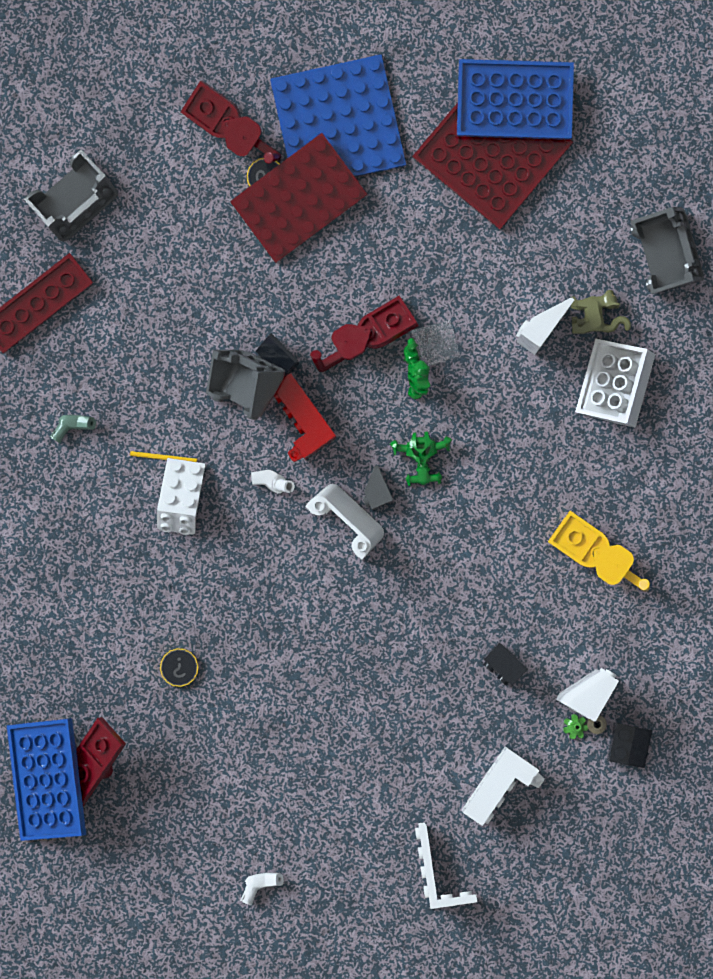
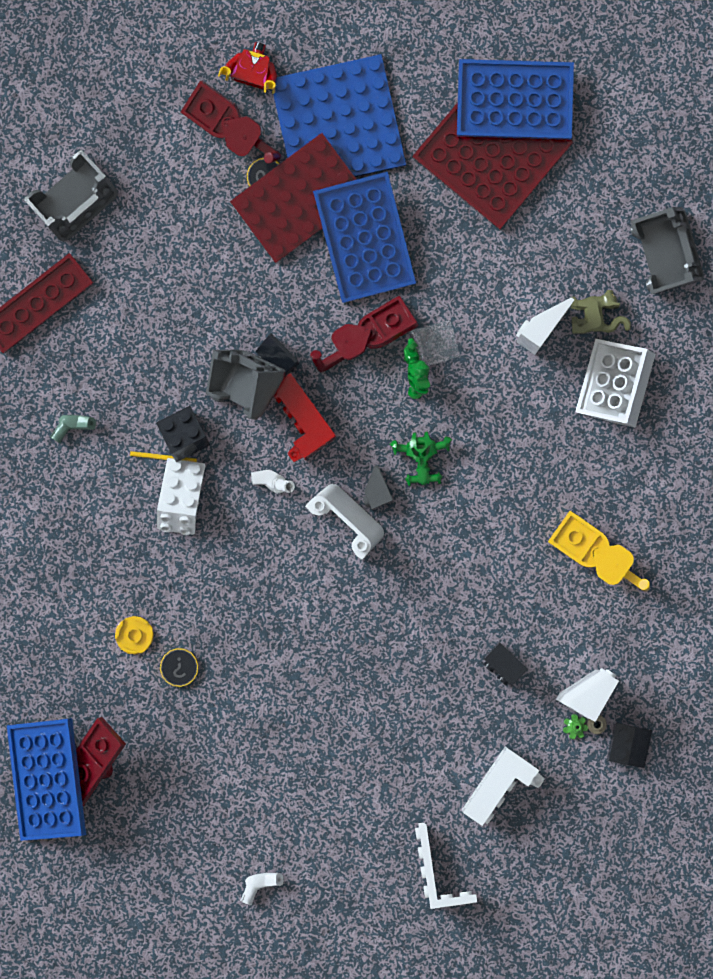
none -> yellow tile [115,616,154,654]
none -> black brick [156,406,210,462]
none -> red torso [218,42,277,94]
none -> blue plate [313,172,416,303]

